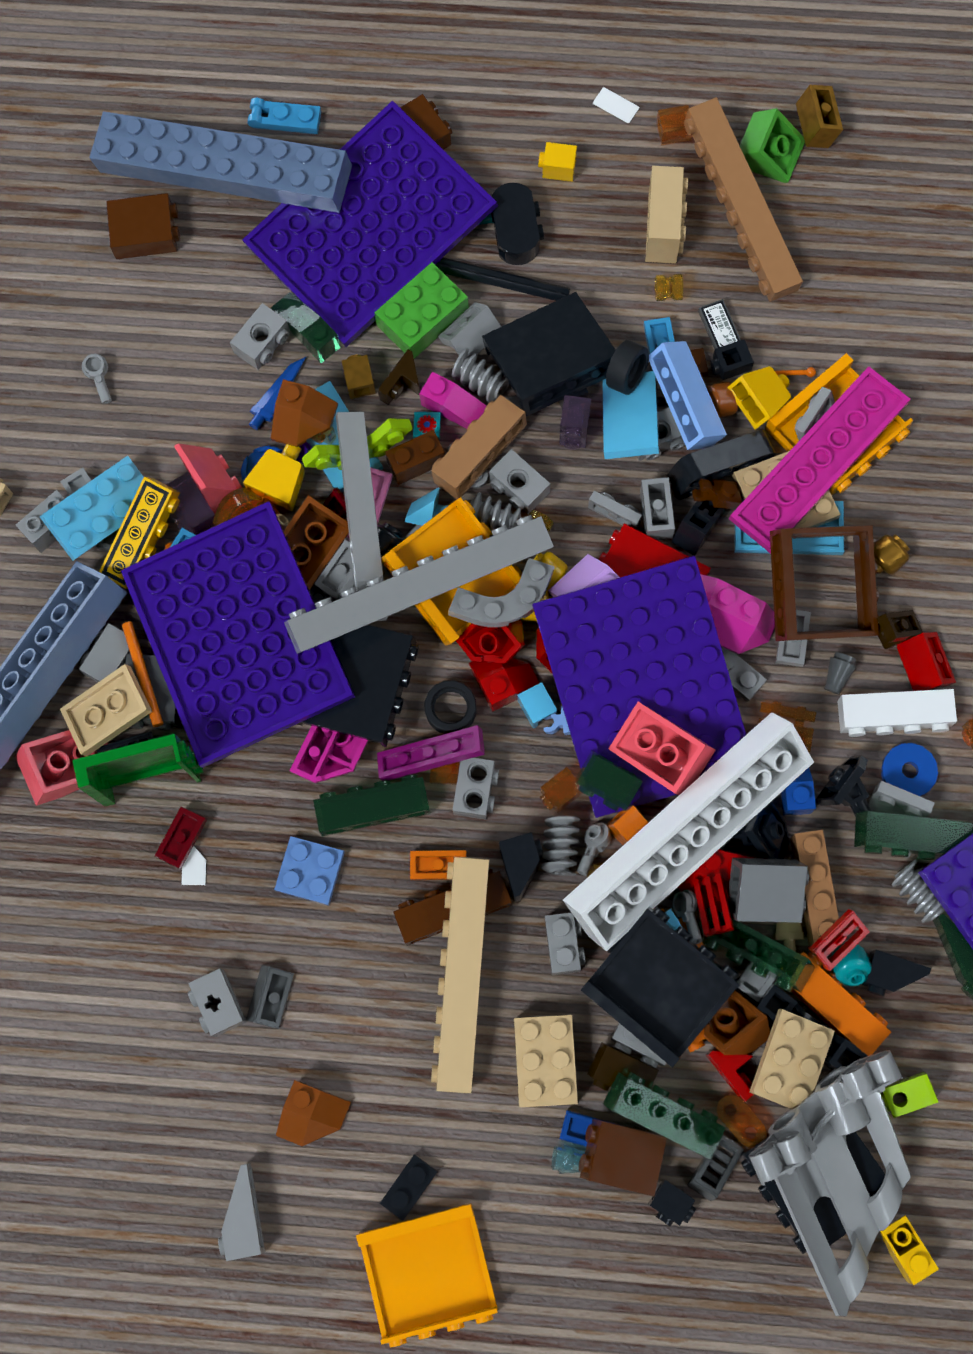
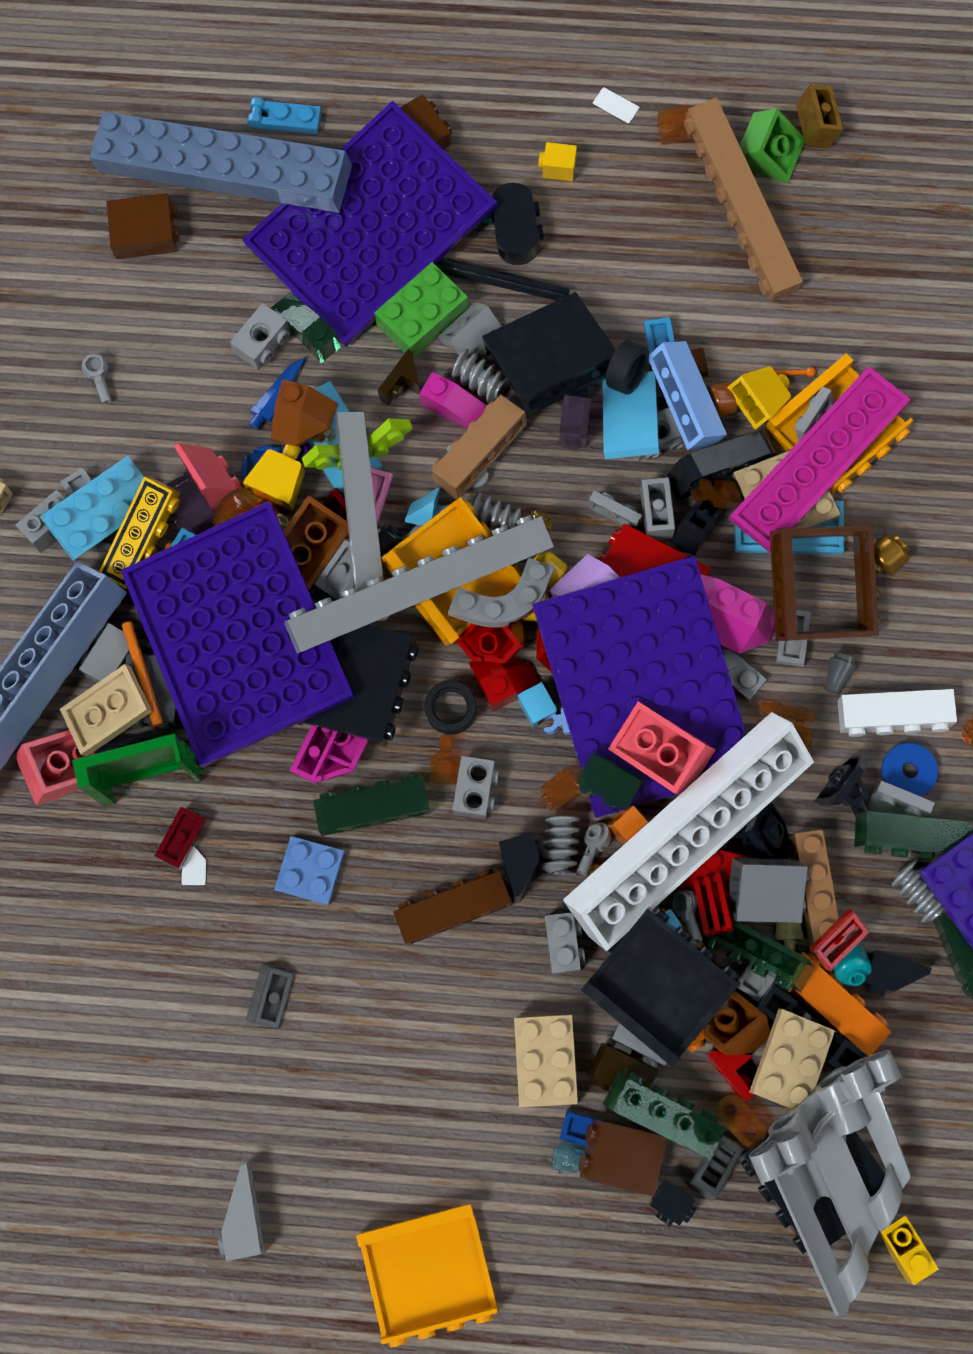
light grey brick [188,968,247,1037] -> none
dark orange slope [276,1080,351,1146] -> none
pearl gold brick [341,354,376,399] -> none
magenta plate [377,725,485,782] -> none
black plate [380,1154,438,1221] -> none
reddish brown brick [385,430,445,485] -> none
orange plate [410,850,467,880] -> none
teal tile [413,412,441,440] -> none
tan brick [431,856,489,1093] -> none
light grey brick [489,449,550,514] -> none
tan brick [645,166,688,263] -> none
clear yellow wheel [655,274,683,301] -> none
tile [698,299,741,349] -> none
black brick [710,339,754,381] -> none
blue slope [781,767,816,816] -> none
dark brown slope [877,610,923,649] -> none
lime torso [882,1071,938,1118] -> none
red panel [897,632,956,691] -> none

